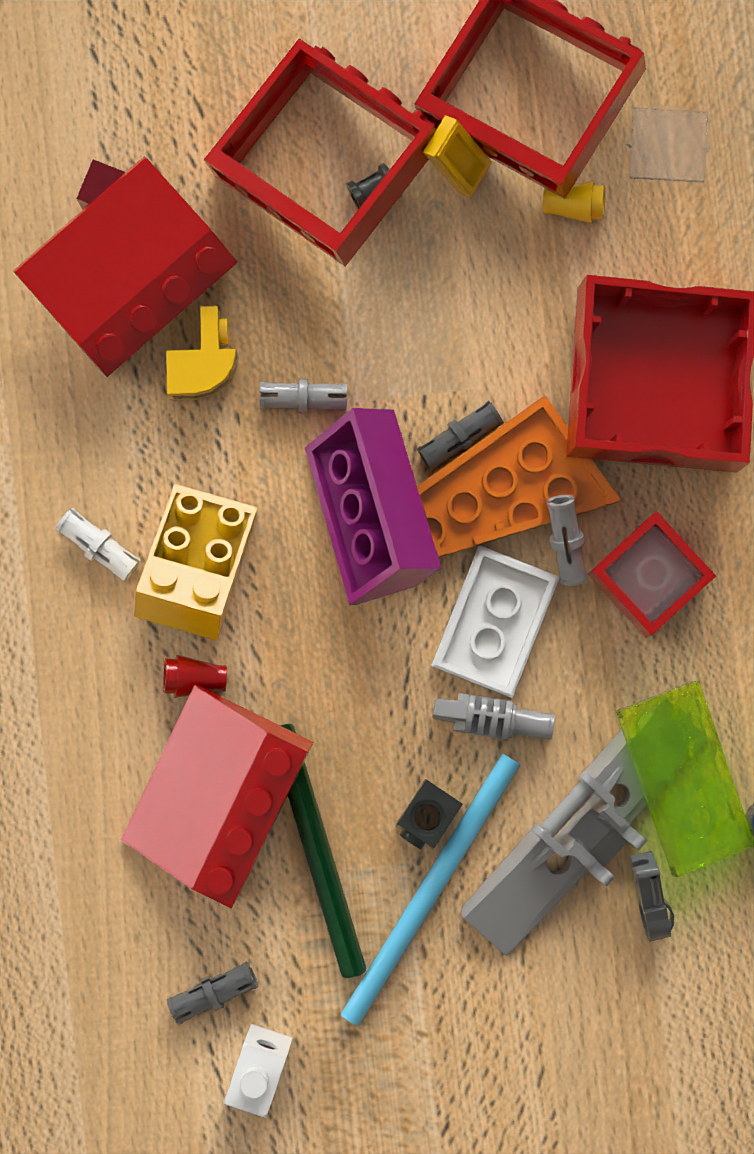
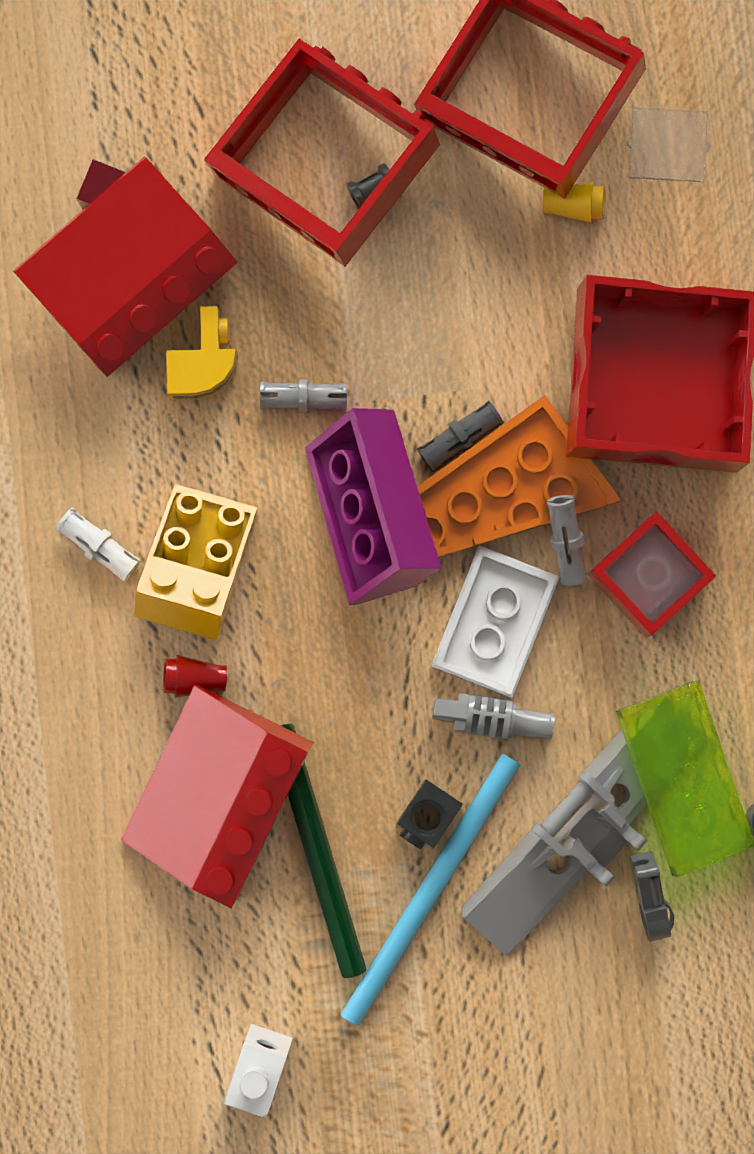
dark grey pin [167,961,259,1025] -> none
yellow tile [423,115,492,198] -> none

